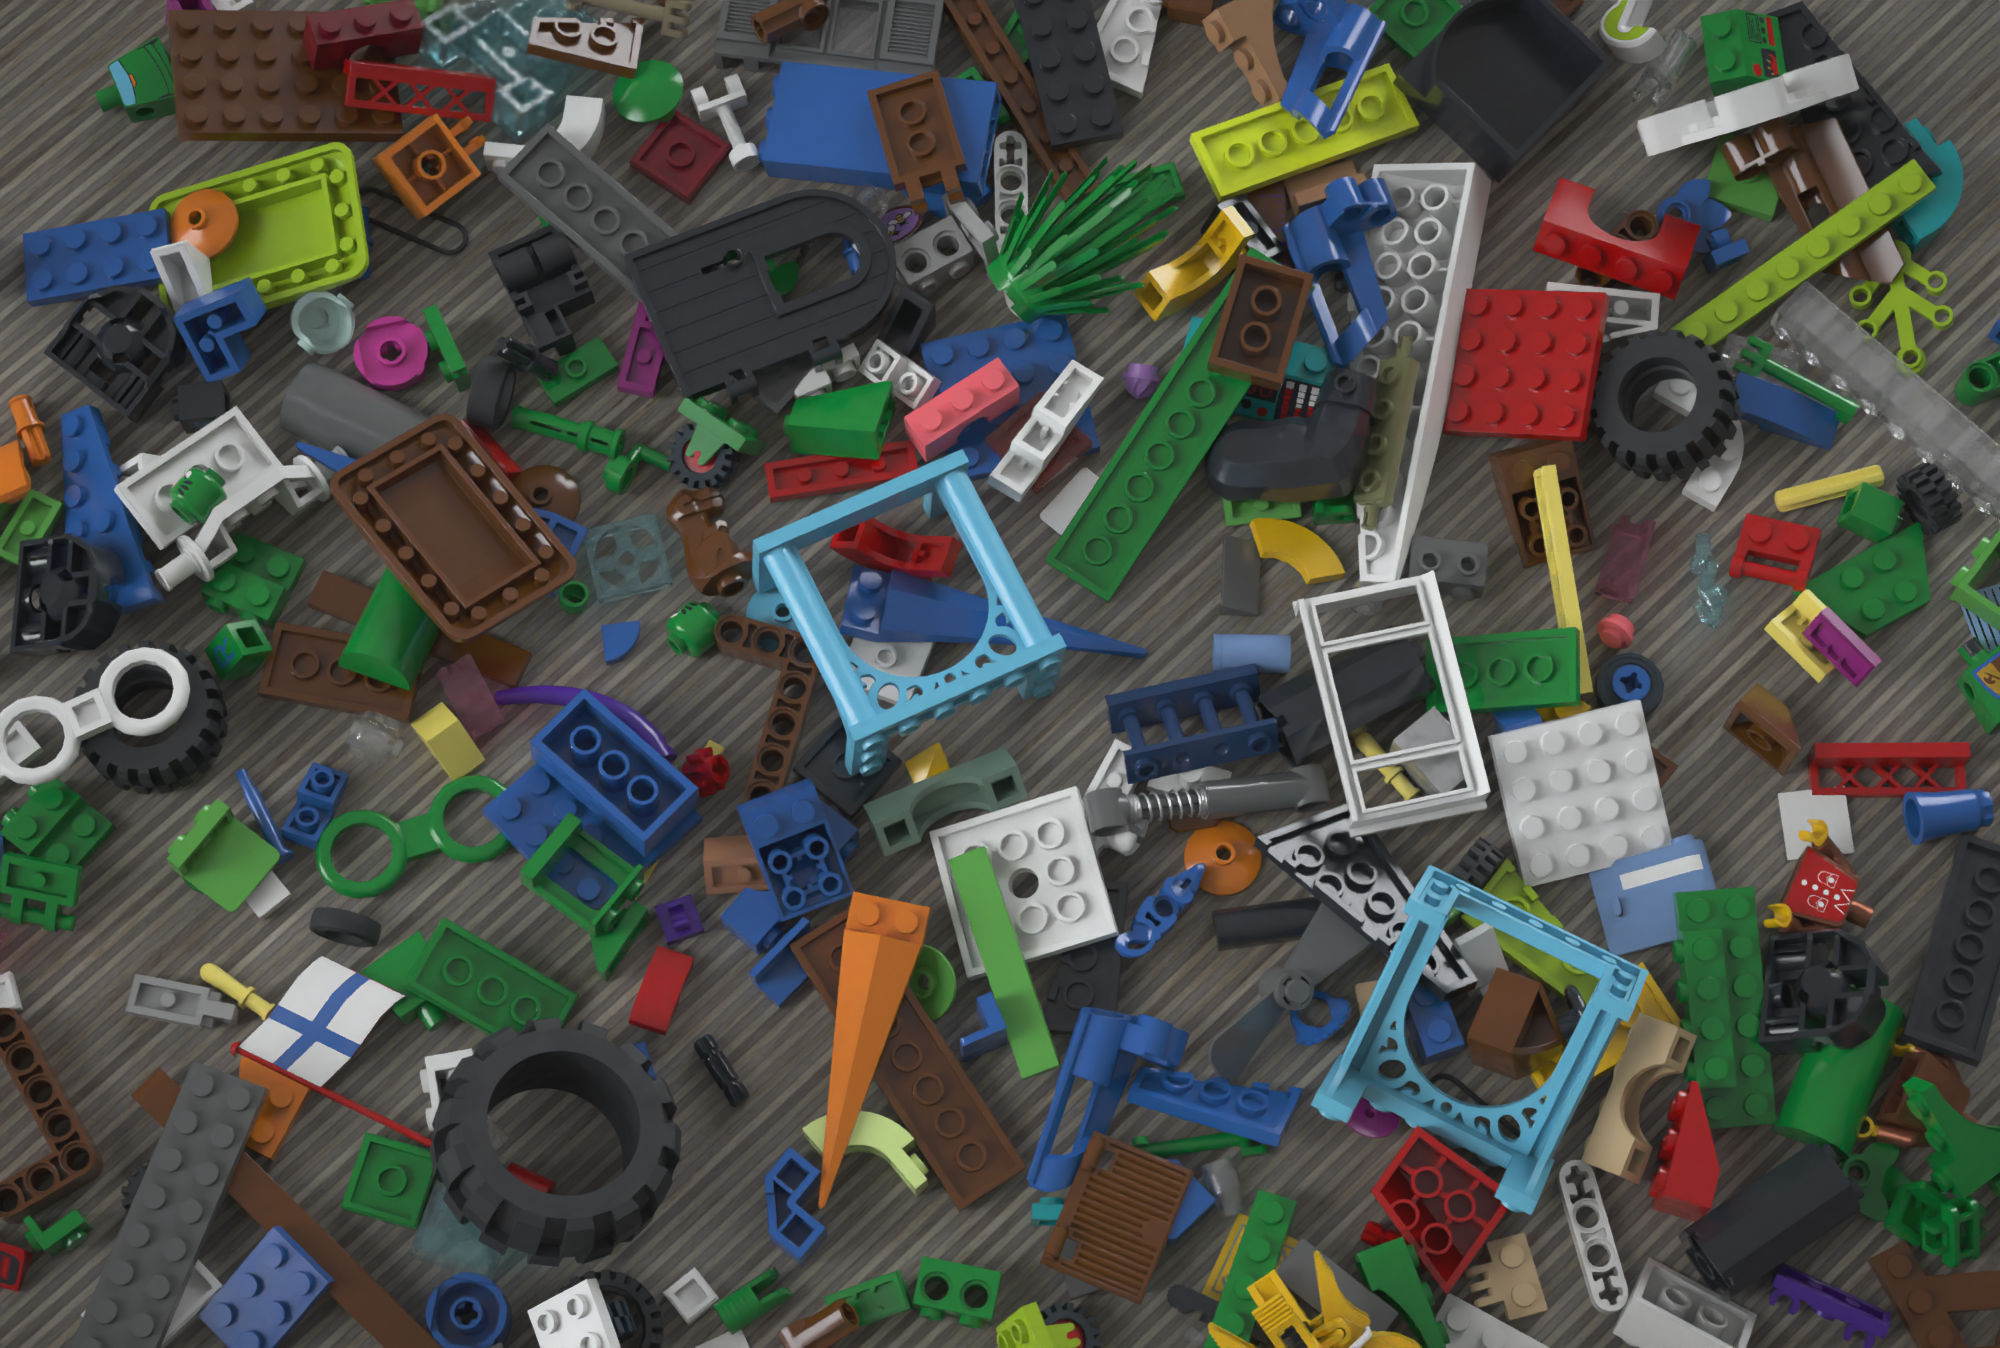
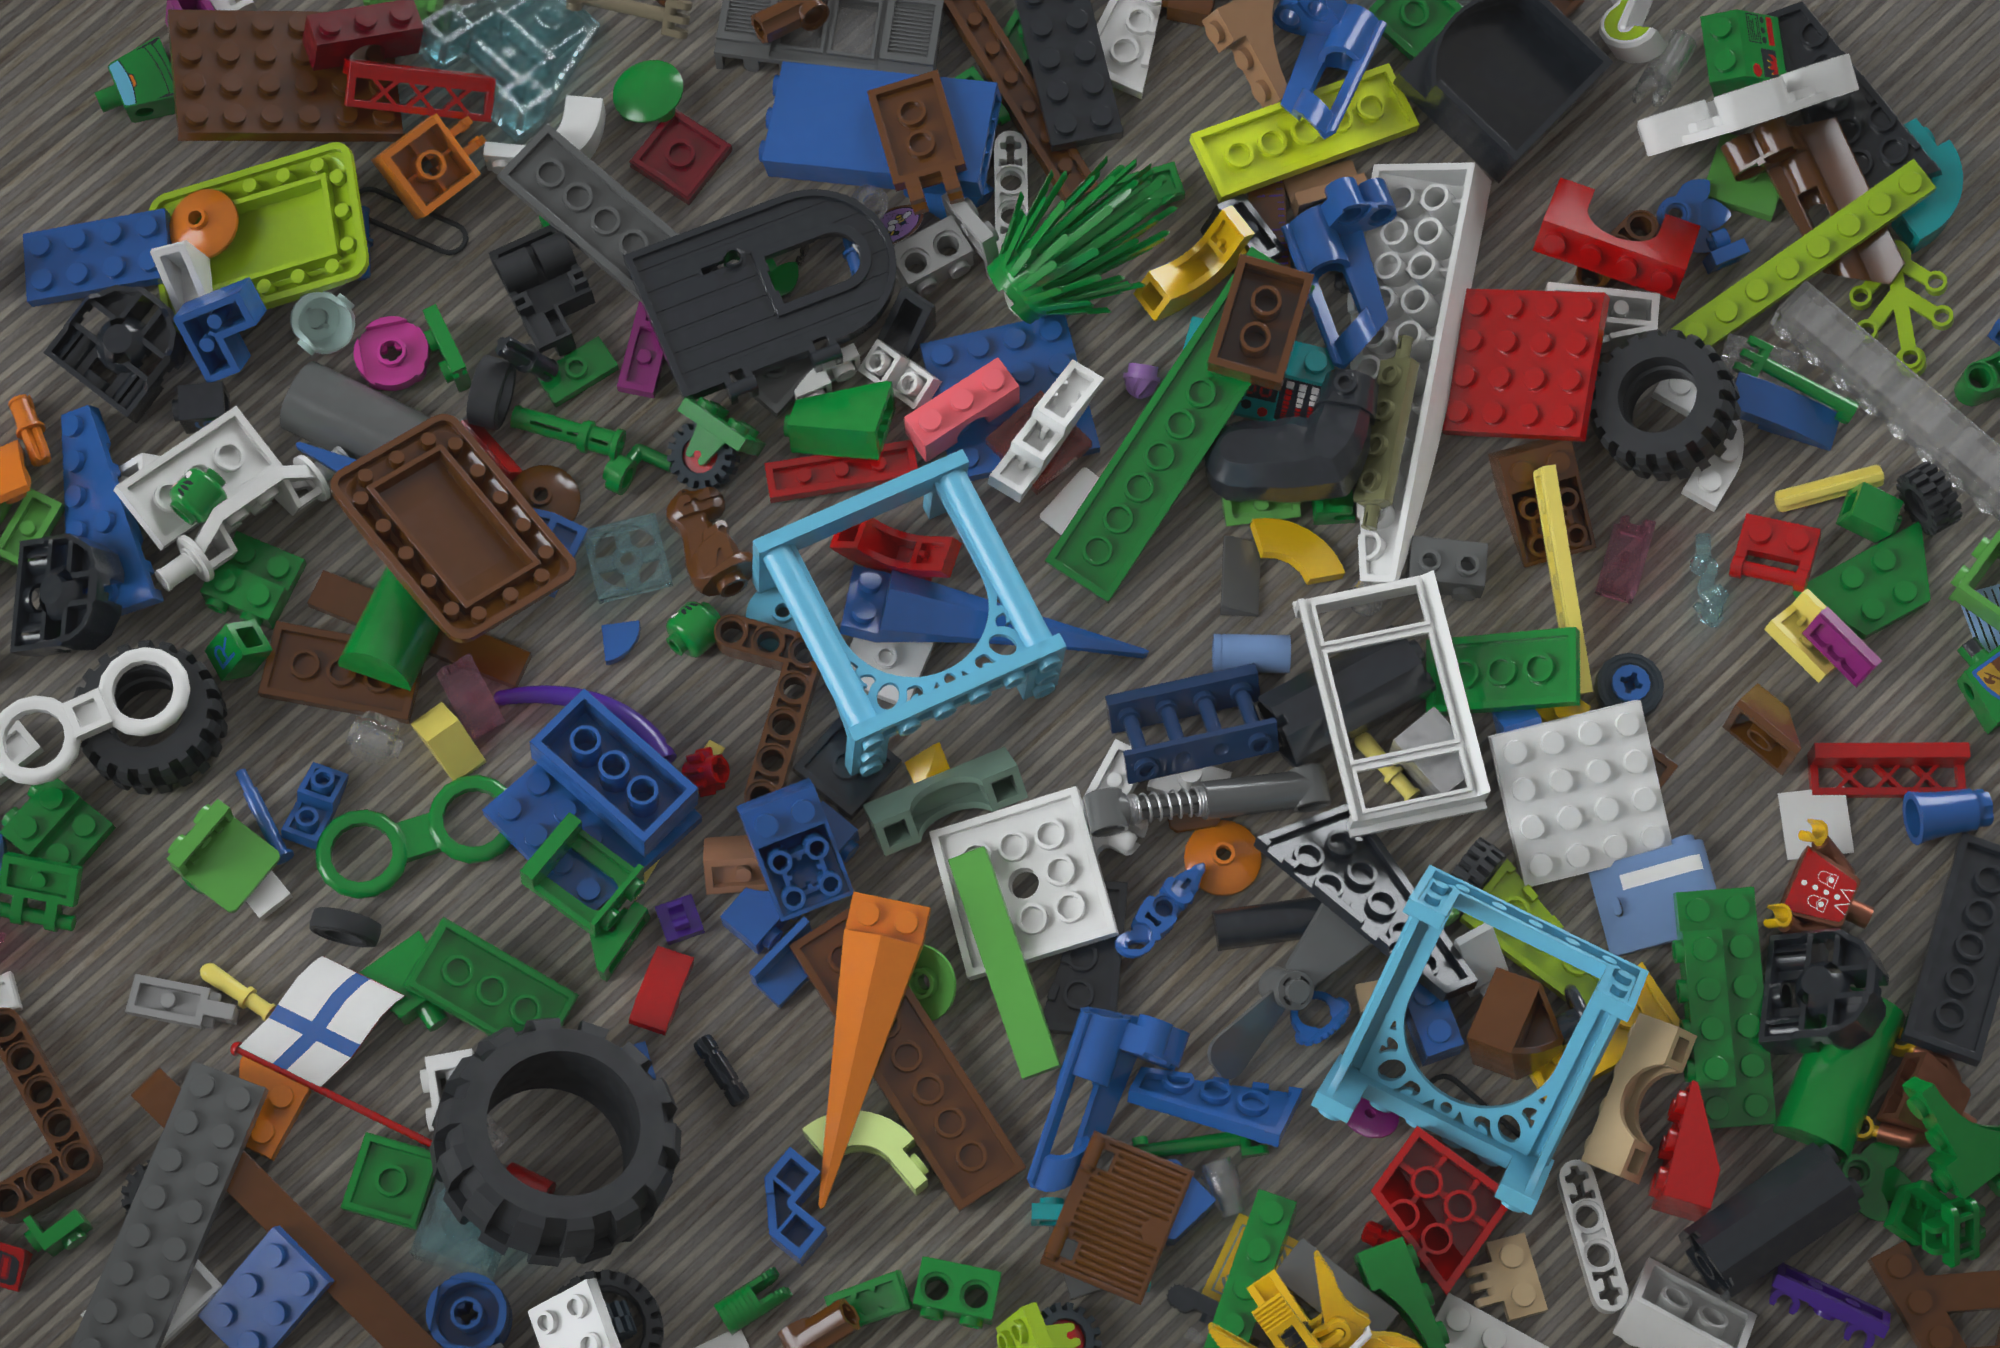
wing [526,17,644,79] -> none
green hinge [558,581,589,615] -> none
white tile [663,1267,720,1325] -> none
white bar [690,73,760,172] -> none
blue panel [960,992,1007,1062] -> none
coral plate [1597,614,1635,649] -> none

